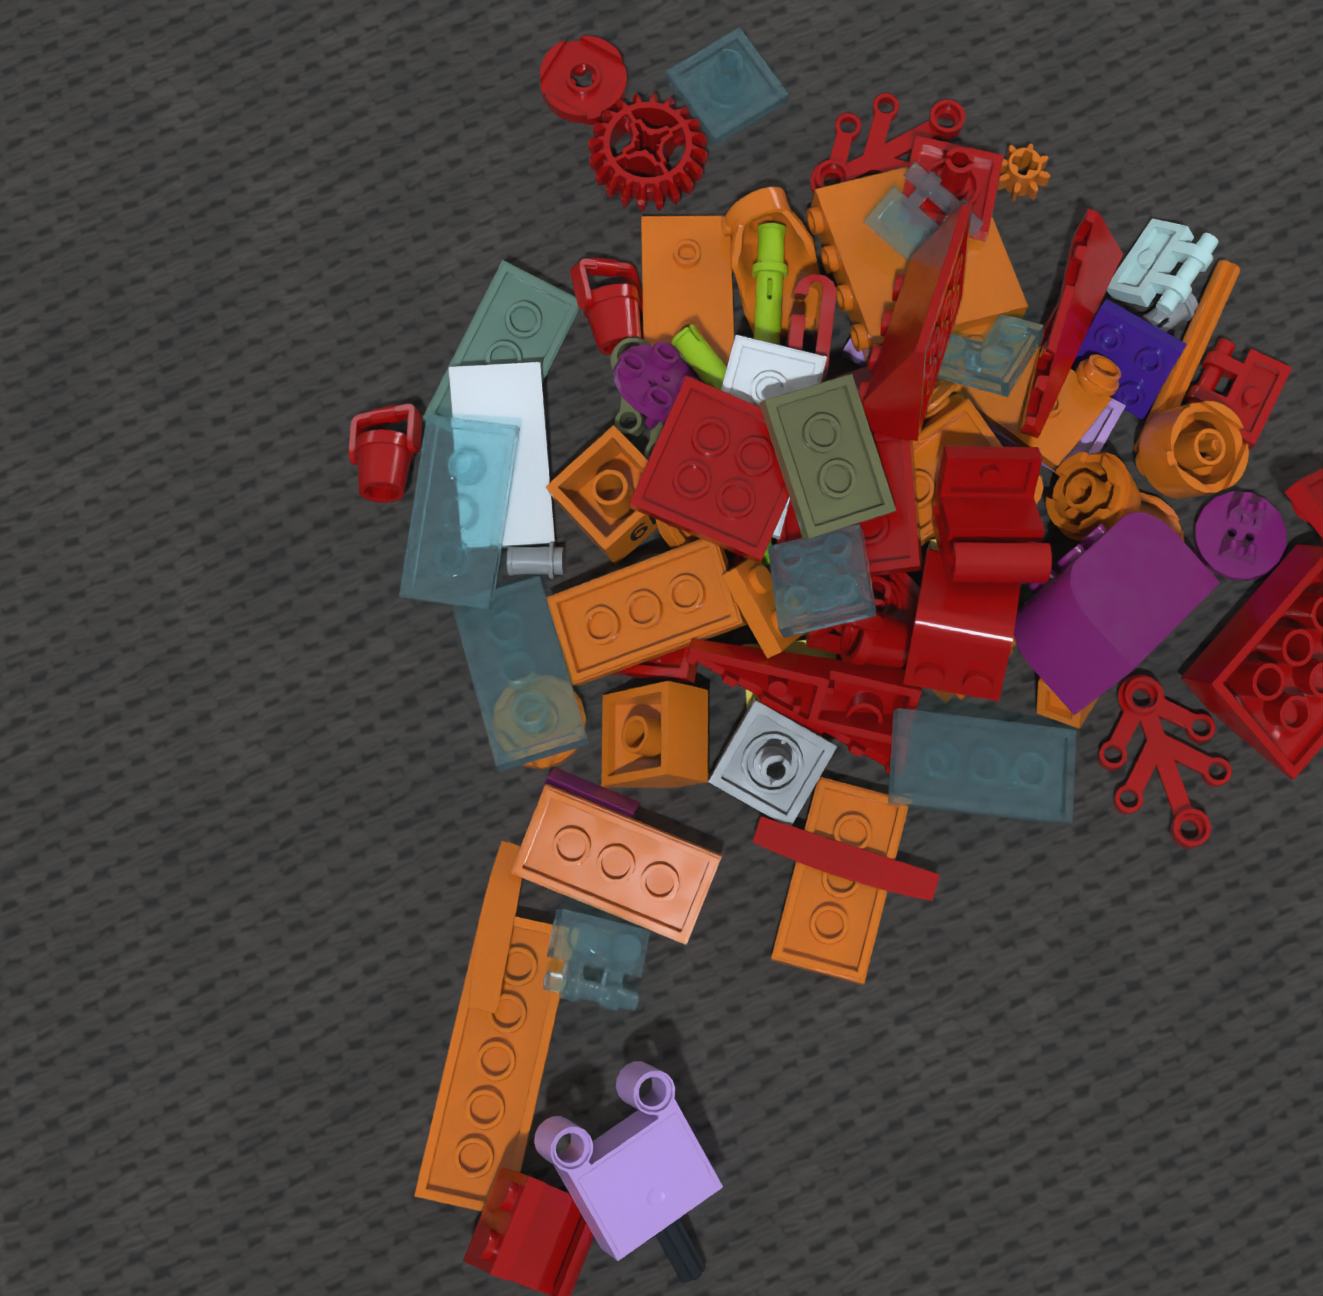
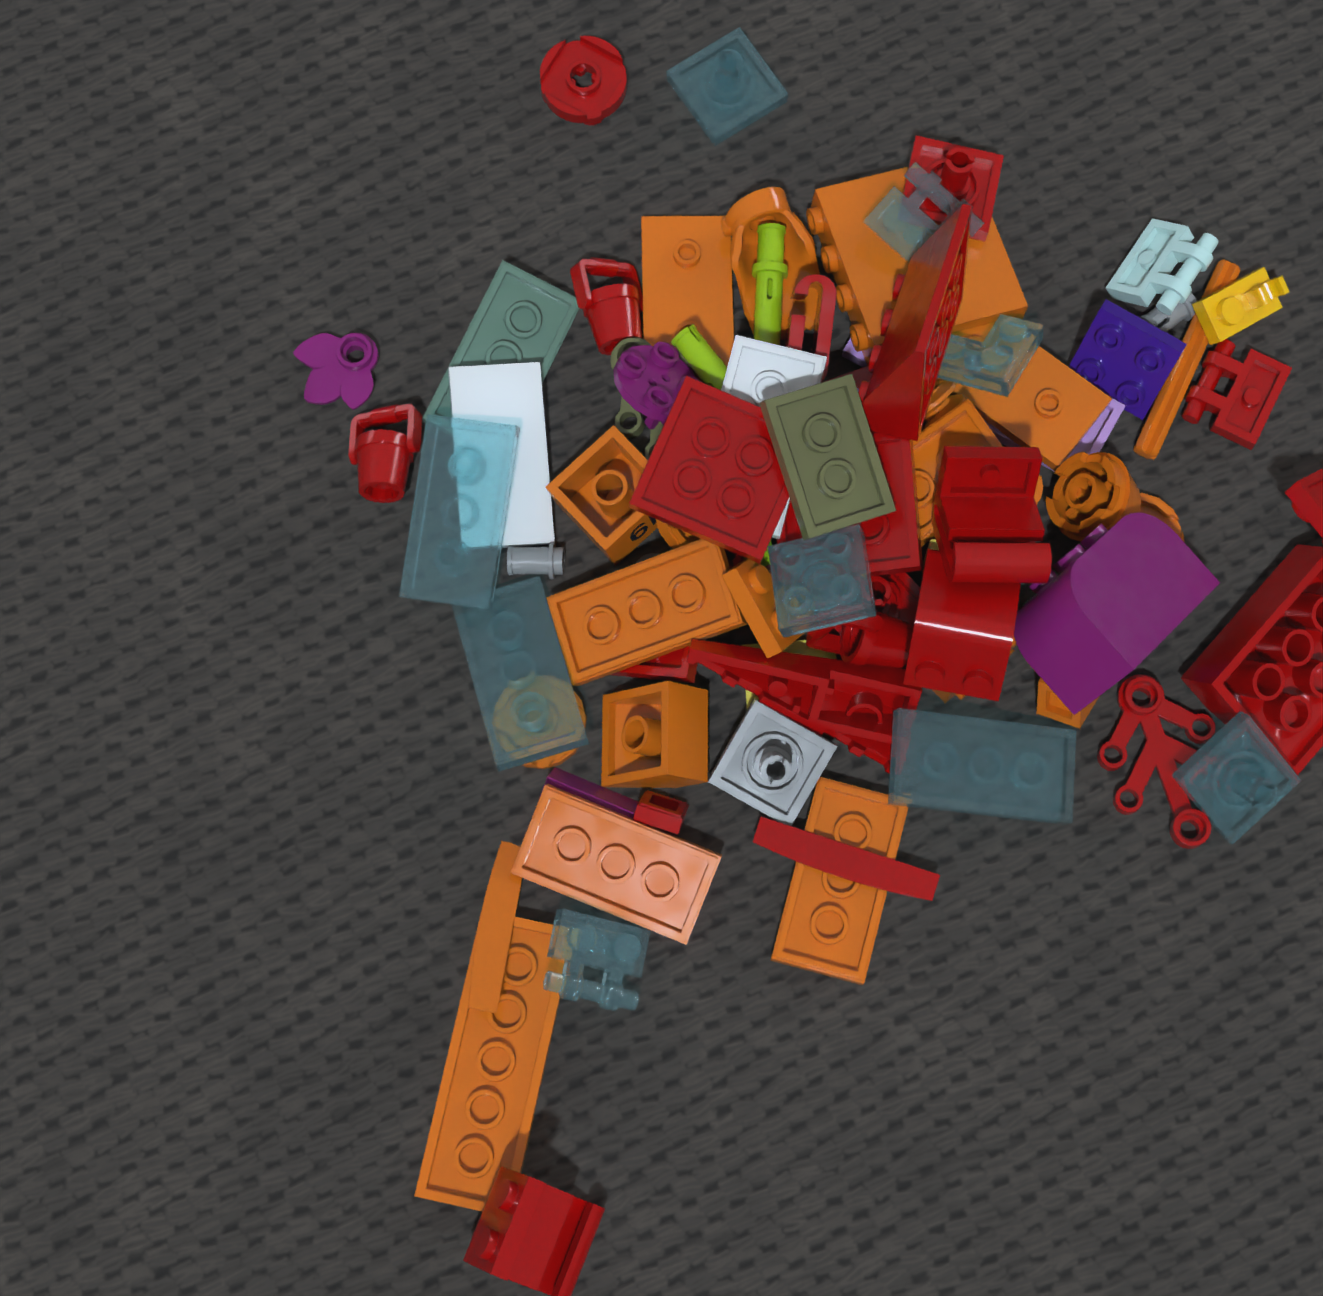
lavender piece [534,1061,723,1283] -> none
red gear [588,92,708,212] -> none
red plant [810,93,965,194] -> none
orange gear [997,144,1051,202] -> none
red wedge [1020,208,1123,438] -> none
orange plate [1076,354,1121,397] -> none
orange brick [1135,401,1249,499] -> none
magenta plate [1194,491,1286,581] -> none
none -> magenta plate [293,333,379,410]
none -> red tile [633,790,689,835]
none -> clear light blue plate [1171,711,1302,845]
none -> yellow plate [1192,267,1290,345]

